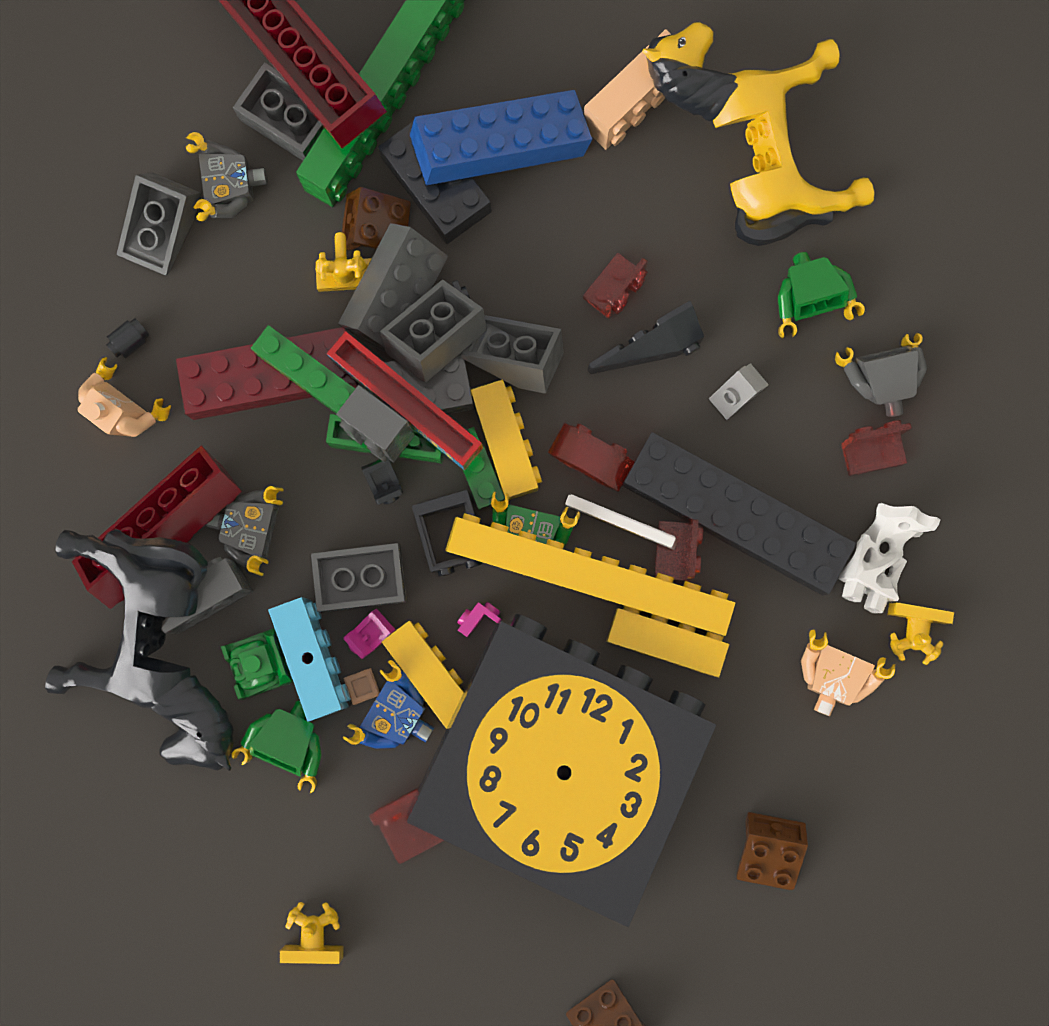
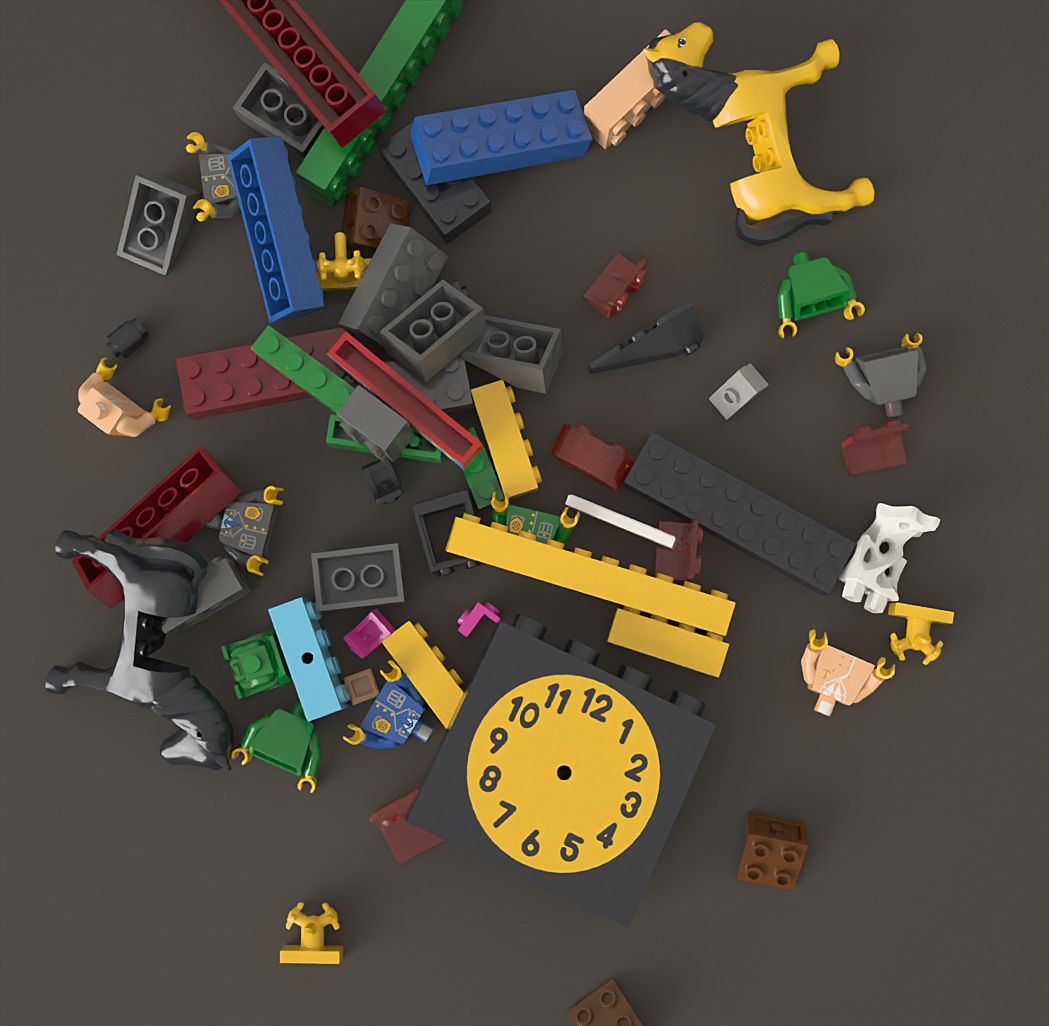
none -> blue brick [227,136,324,323]

